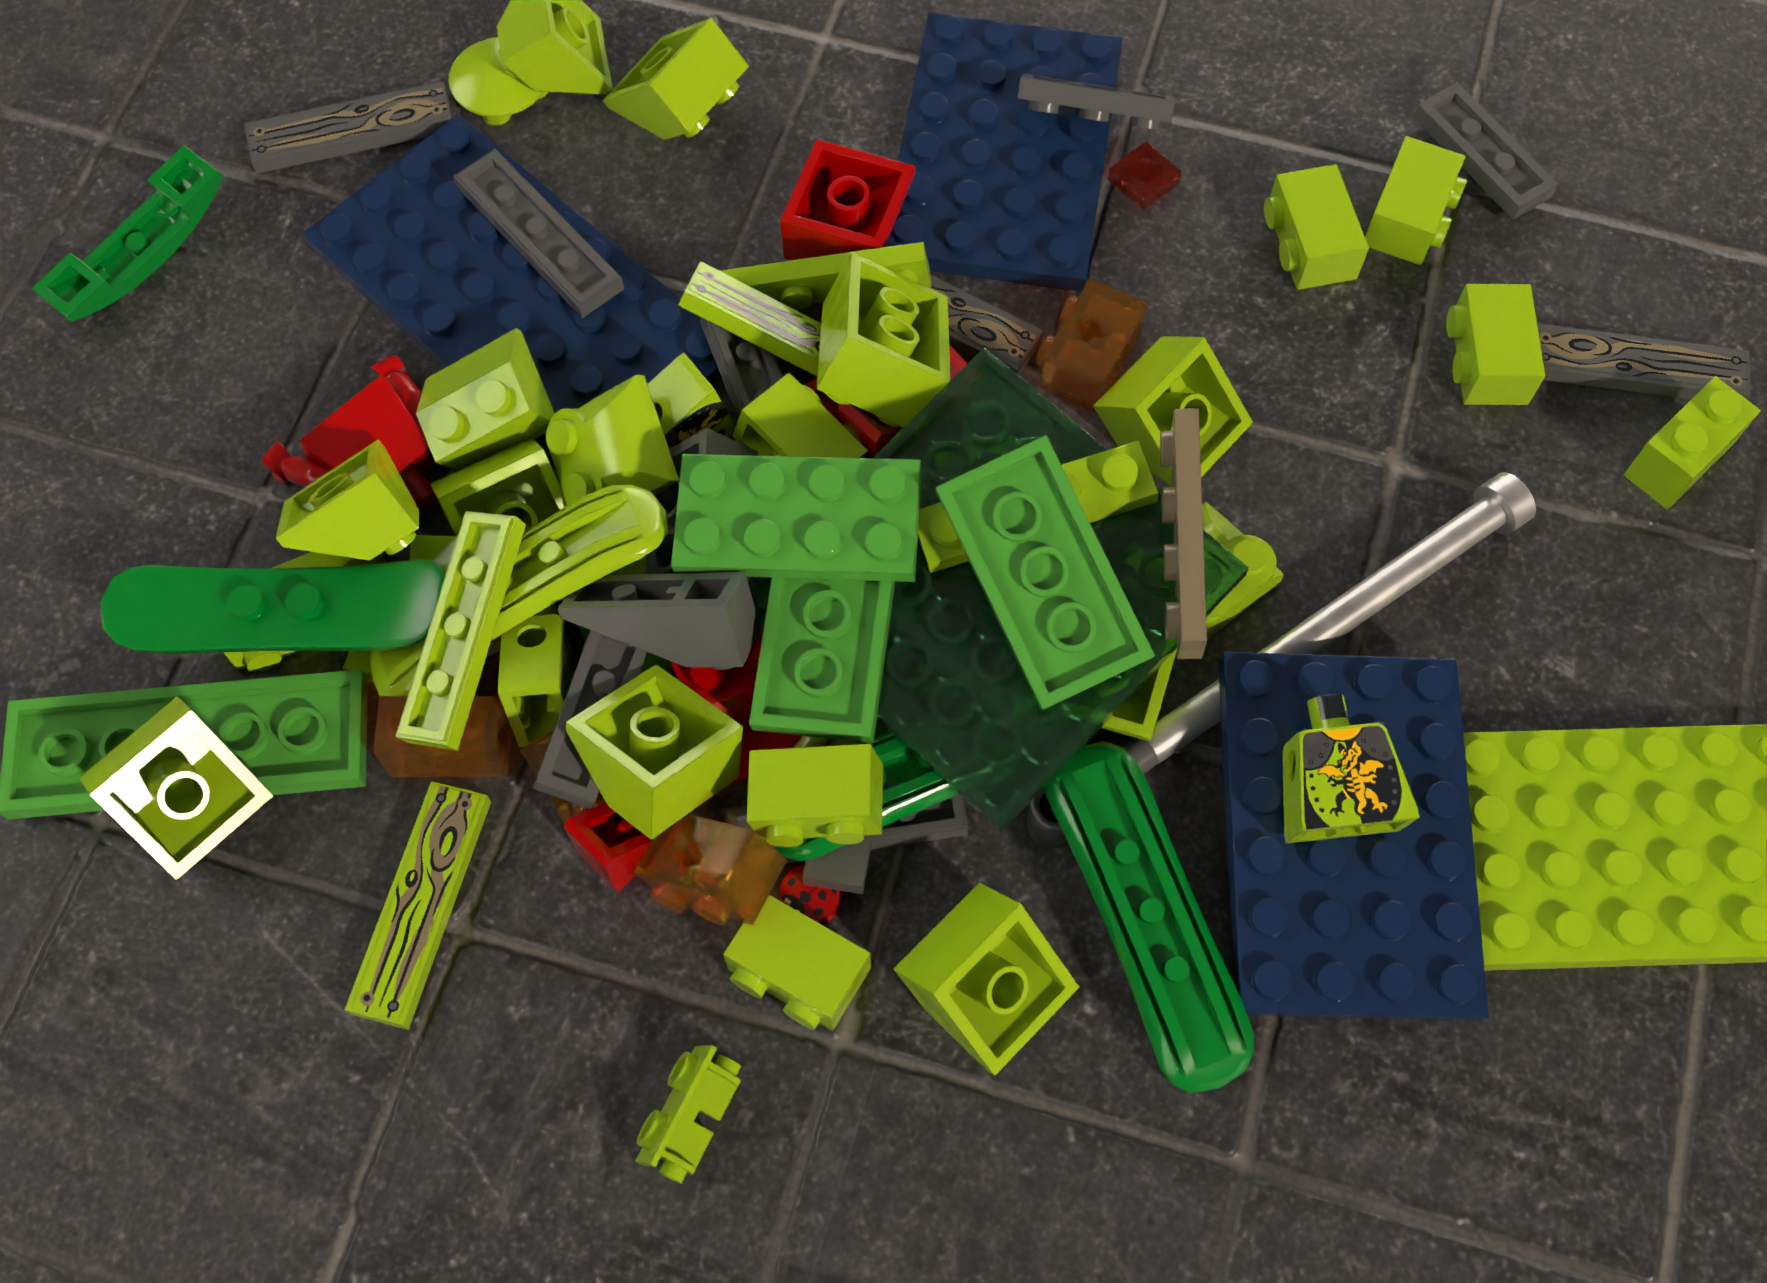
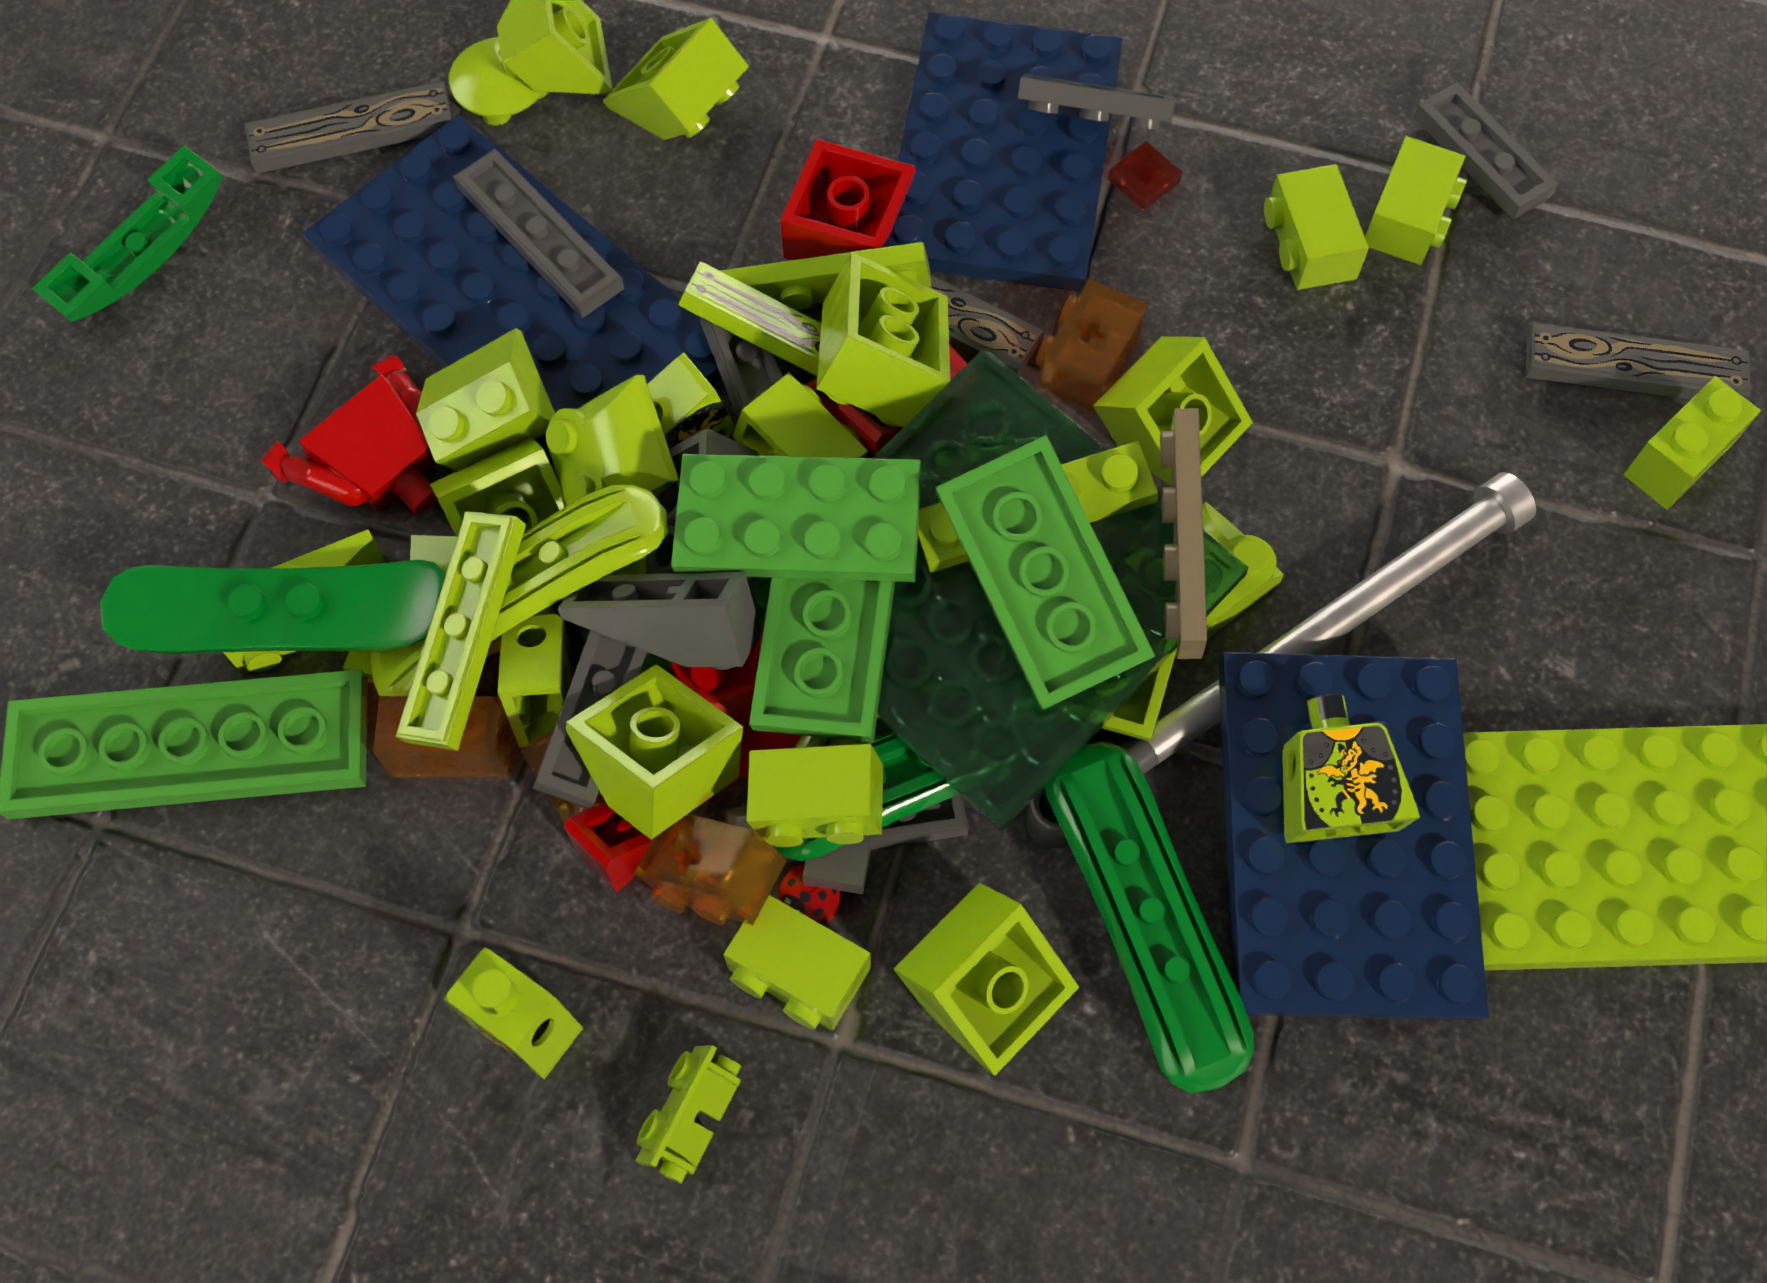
lime slope [79,696,273,880] -> none
lime slope [275,439,419,561] -> none
lime tile [345,781,491,1030] -> none
lime brick [1446,284,1545,405] -> none
none -> lime torso [444,947,583,1079]

